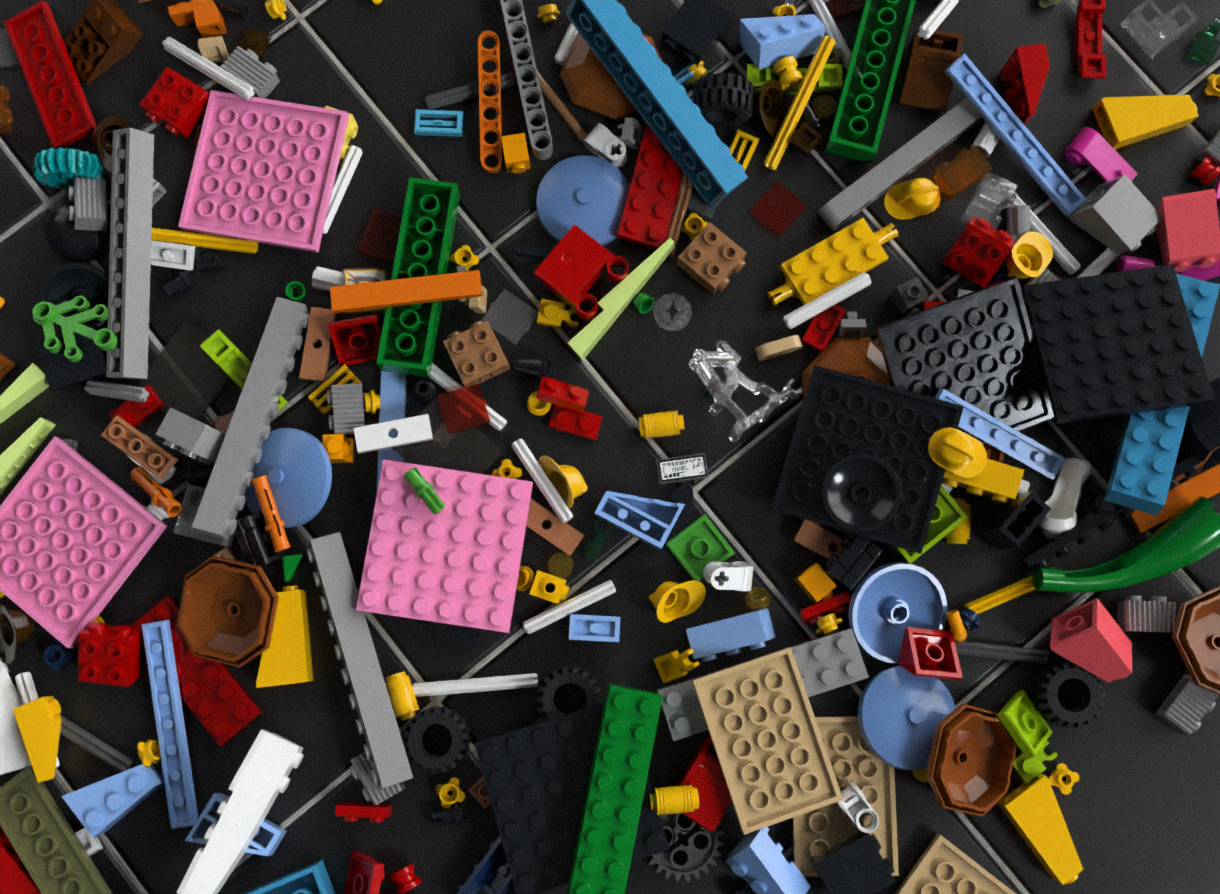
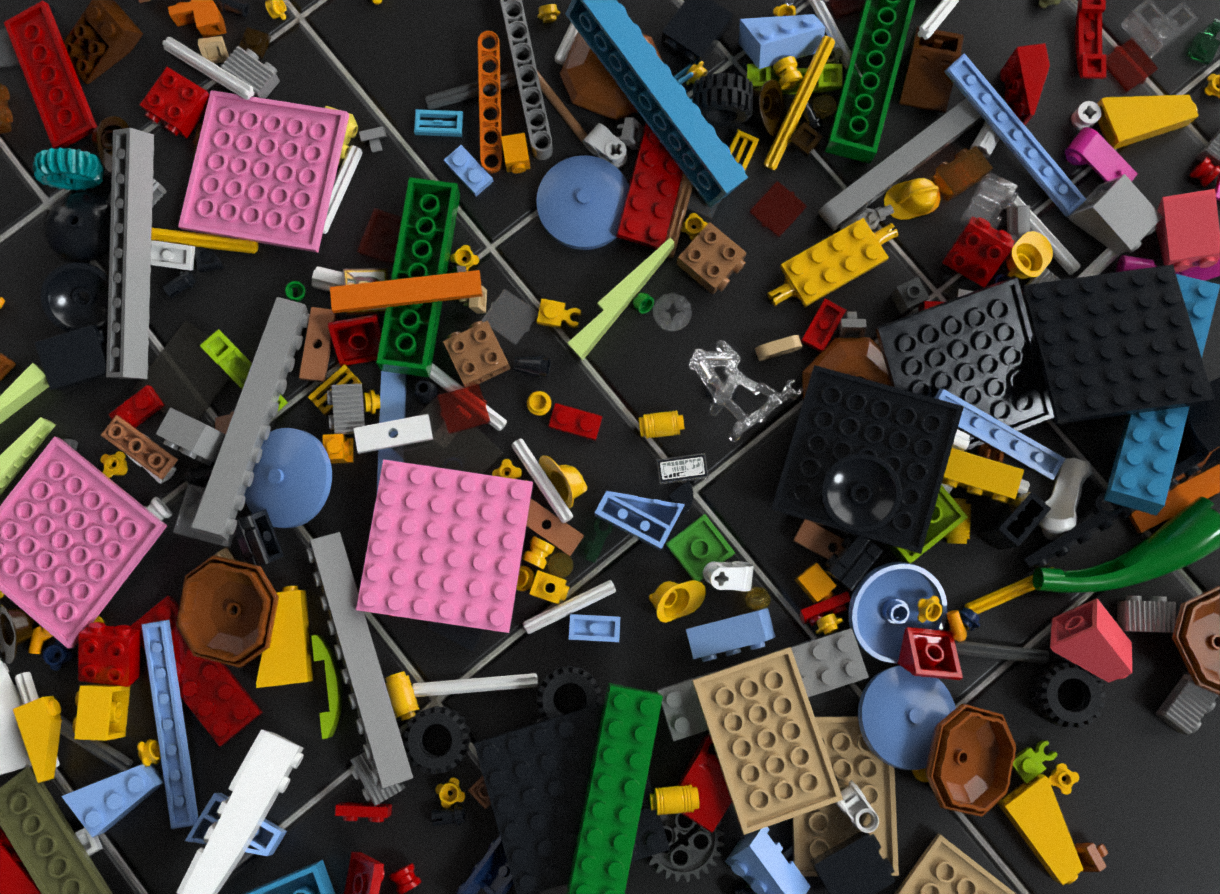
bright green plant [32,295,117,362] -> none
light grey brick [69,177,107,232] -> none
light grey axle [84,380,149,403] -> none
orange pin [130,466,182,517] -> none
orange pin [251,475,291,553] -> none
green slope [282,554,304,581] -> none
bright green axle [403,467,445,515] -> none
red piece [516,224,629,321] -> none
red plate [536,376,589,413] -> none
yellow plate [654,649,699,683] -> none
white axle [783,273,872,329] -> none
yellow piece [928,427,987,478] -> none
lime plate [997,689,1053,759] -> none
none -> light orange arm [28,625,53,654]
none -> yellow brick [72,684,131,741]
none -> yellow plate [101,451,128,478]
none -> lime slope [311,635,343,739]
none -> light grey tile [359,127,387,152]
none -> light blue plate [444,145,494,196]
none -> yellow wheel [522,536,555,570]
none -> light grey piece [839,205,894,230]
none -> yellow plate [917,595,942,623]
none -> white wheel [1071,101,1101,130]
none -> dark orange tile [1074,843,1108,872]
none -> clear red piece [1106,38,1158,92]

